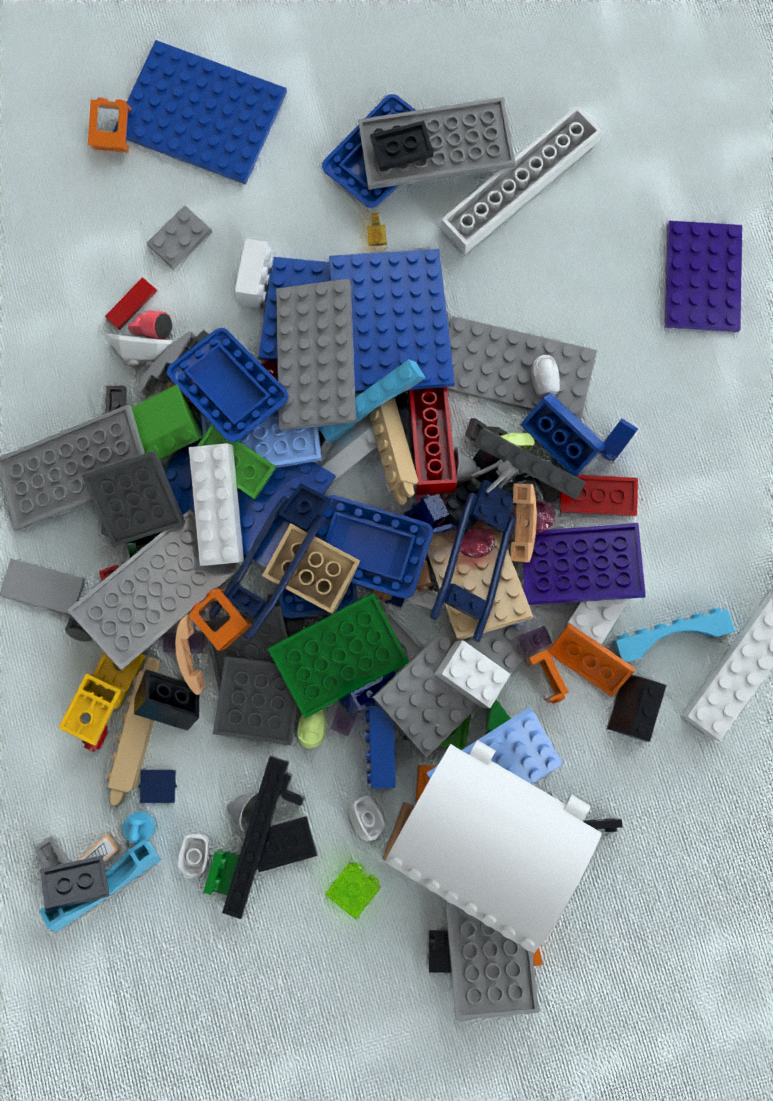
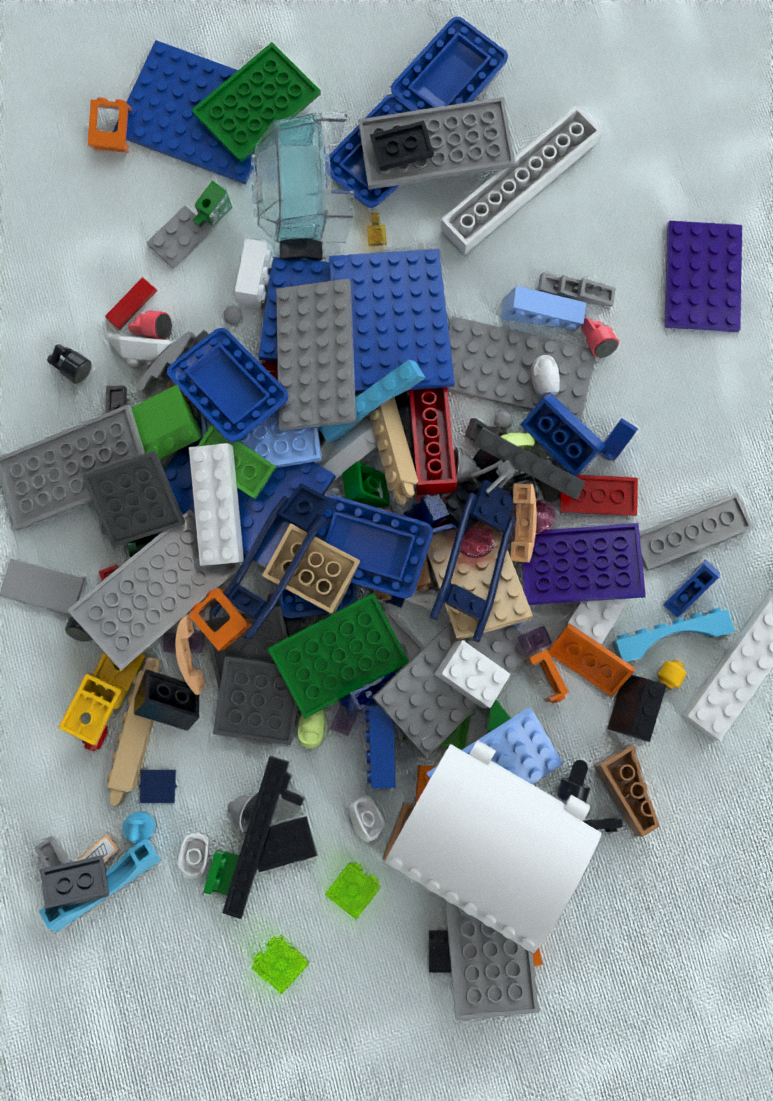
none -> black piece [47,344,92,384]
none -> green plate [191,42,321,163]
none -> green torso [192,180,232,228]
none -> light grey tile [223,305,242,325]
none -> clear windscreen [251,111,354,243]
none -> clear neon green plate [251,934,310,995]
none -> black slope [279,238,323,261]
none -> green slope [342,462,390,508]
none -> blue wedge [391,16,508,110]
none -> light grey tile [494,410,513,430]
none -> light blue wedge [501,286,586,330]
none -> light grey slope [537,272,616,306]
none -> black piece [557,760,590,803]
none -> coral piece [581,318,619,358]
none -> medium nougat wedge [594,745,659,837]
none -> light grey plate [639,493,754,571]
none -> yellow head [657,660,687,690]
none -> blue slope [663,559,720,618]

